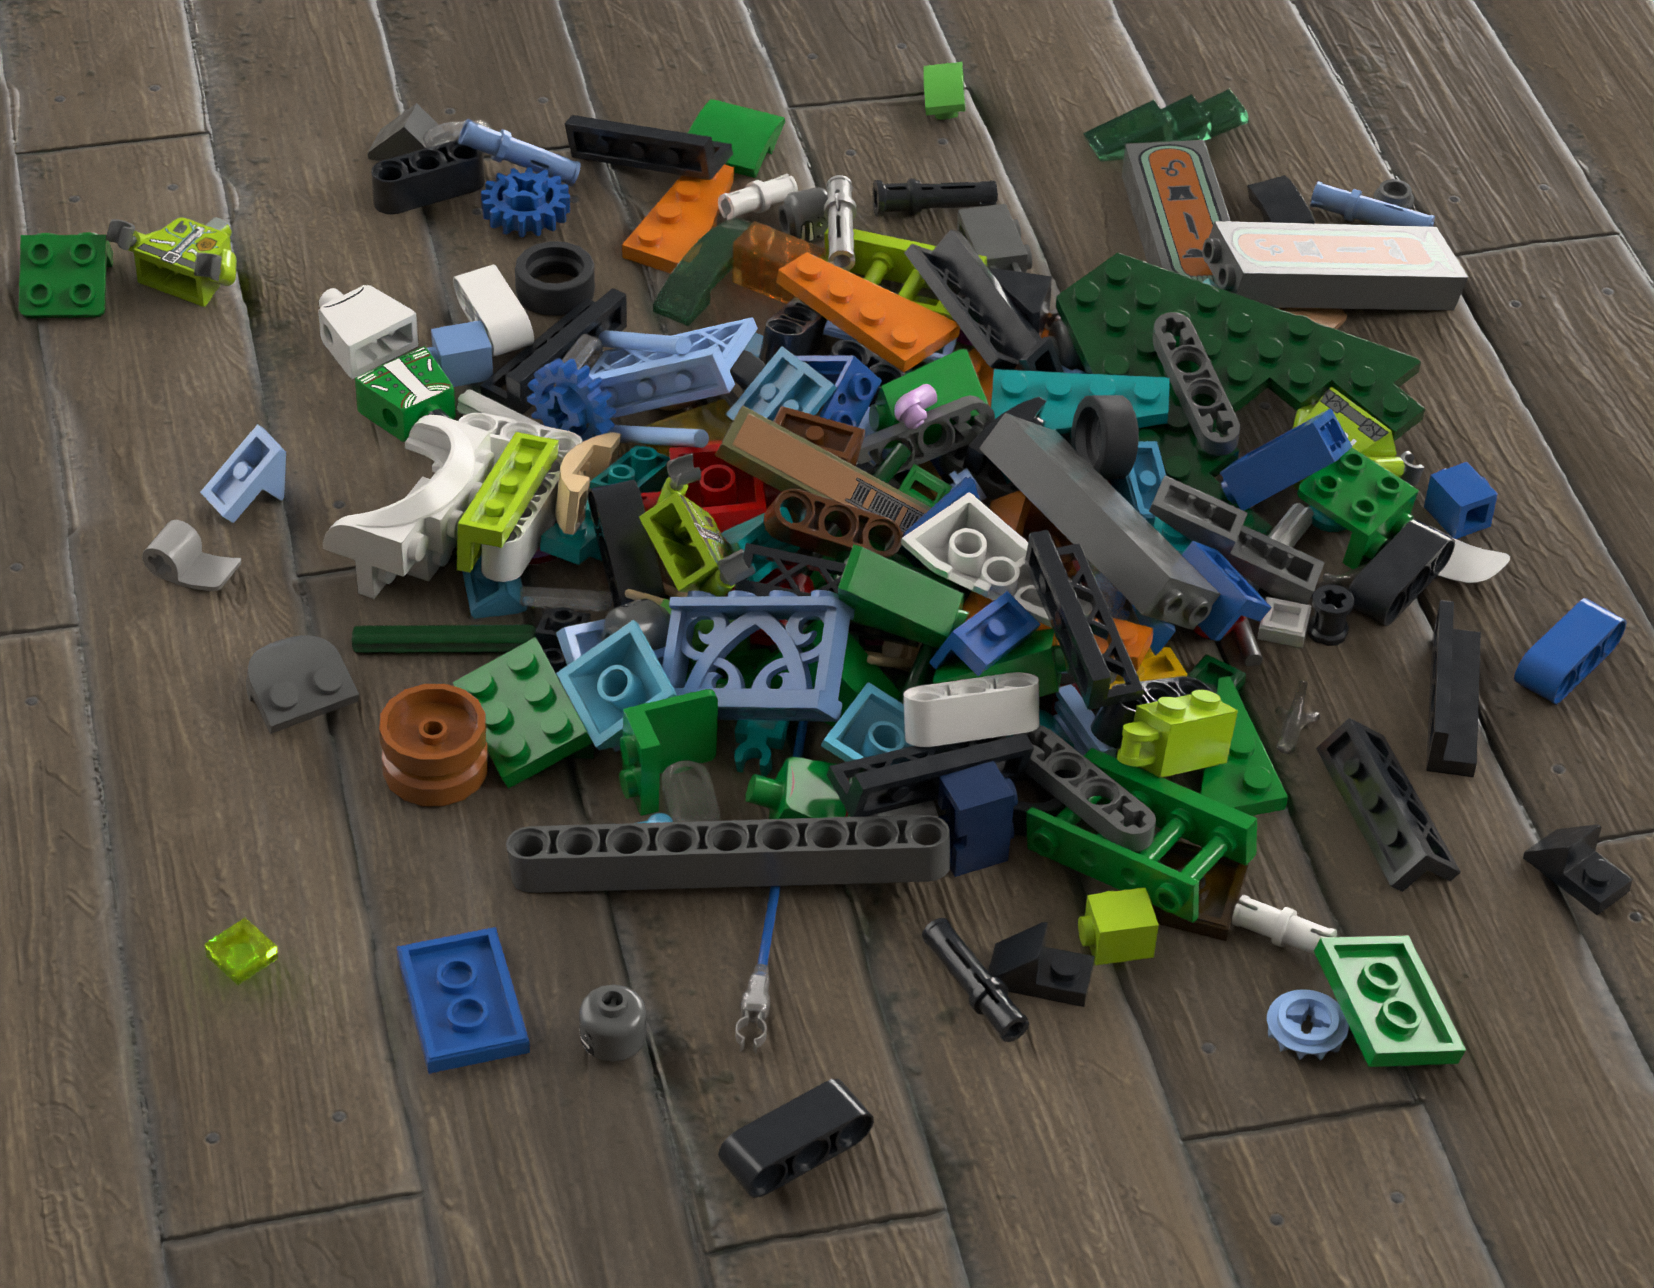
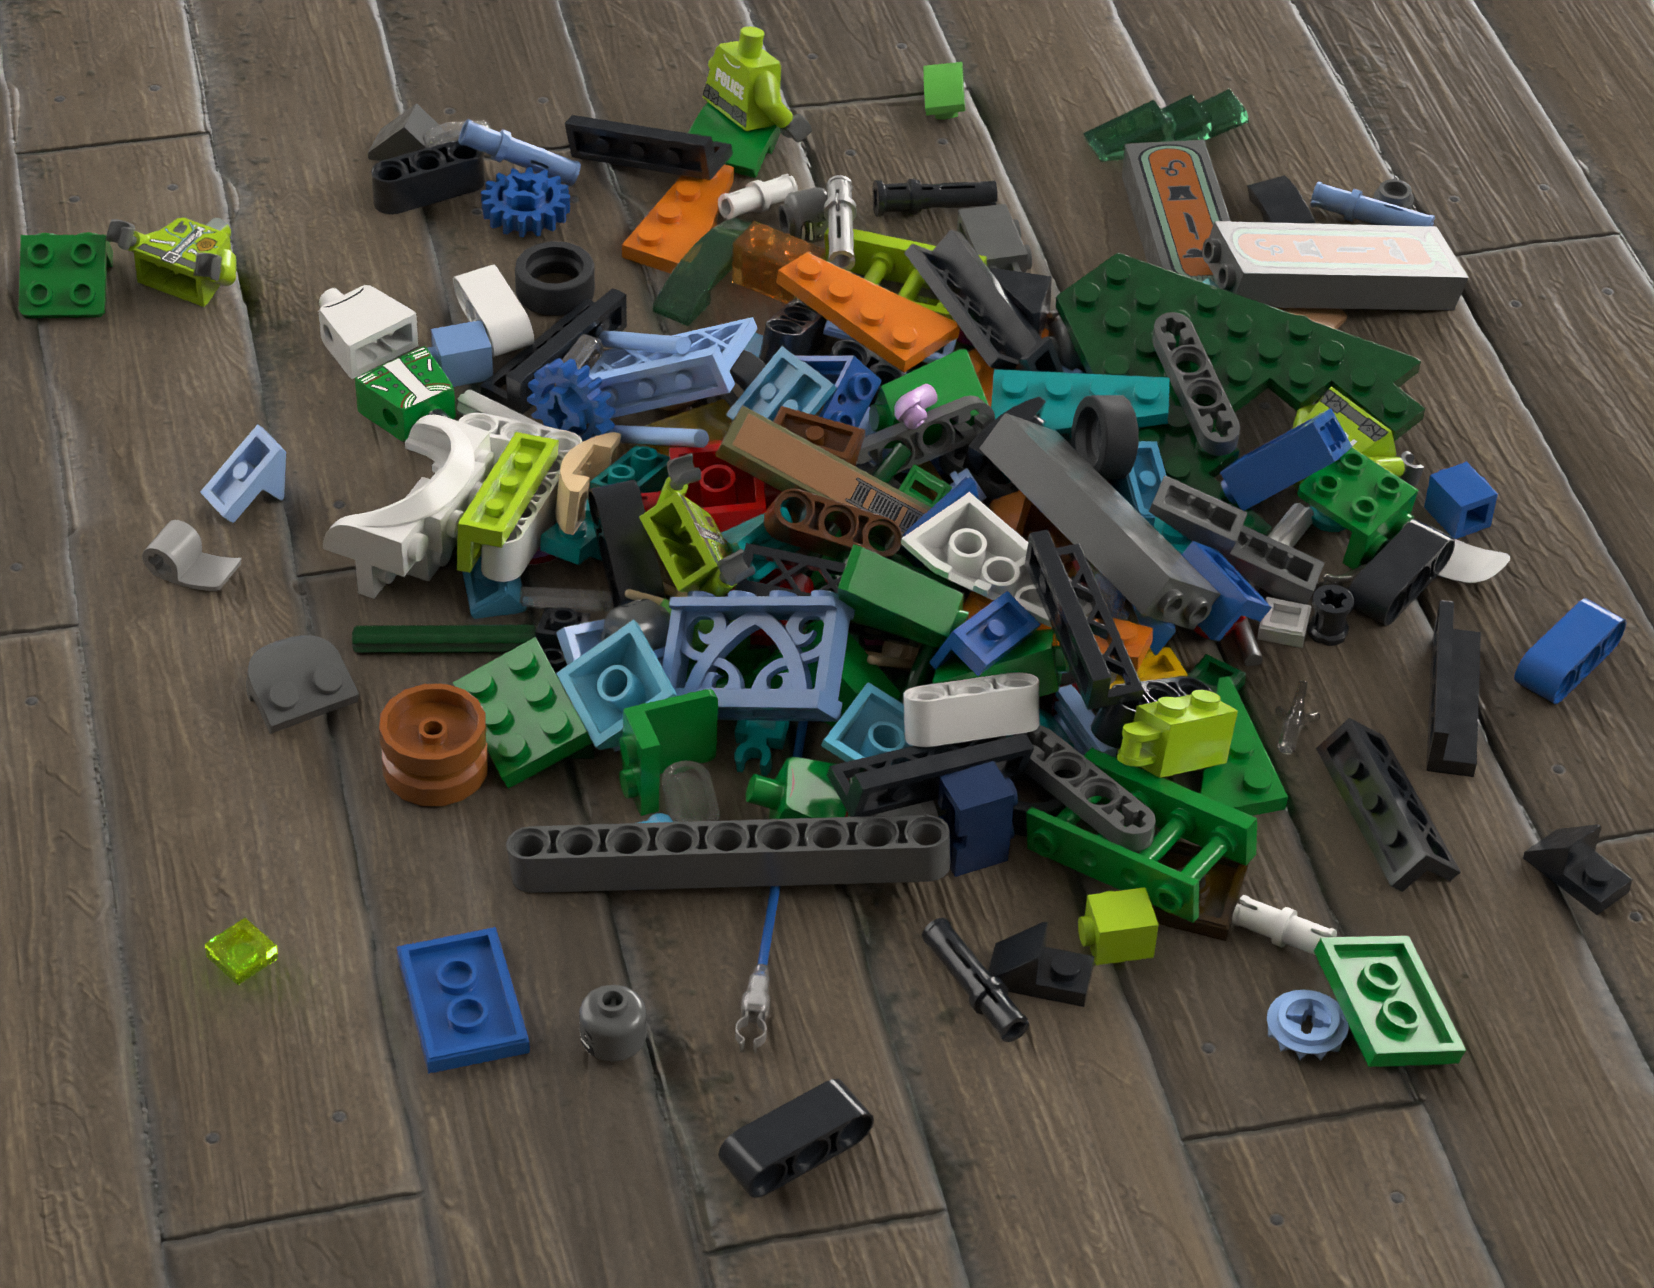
none -> lime torso [702,26,812,143]

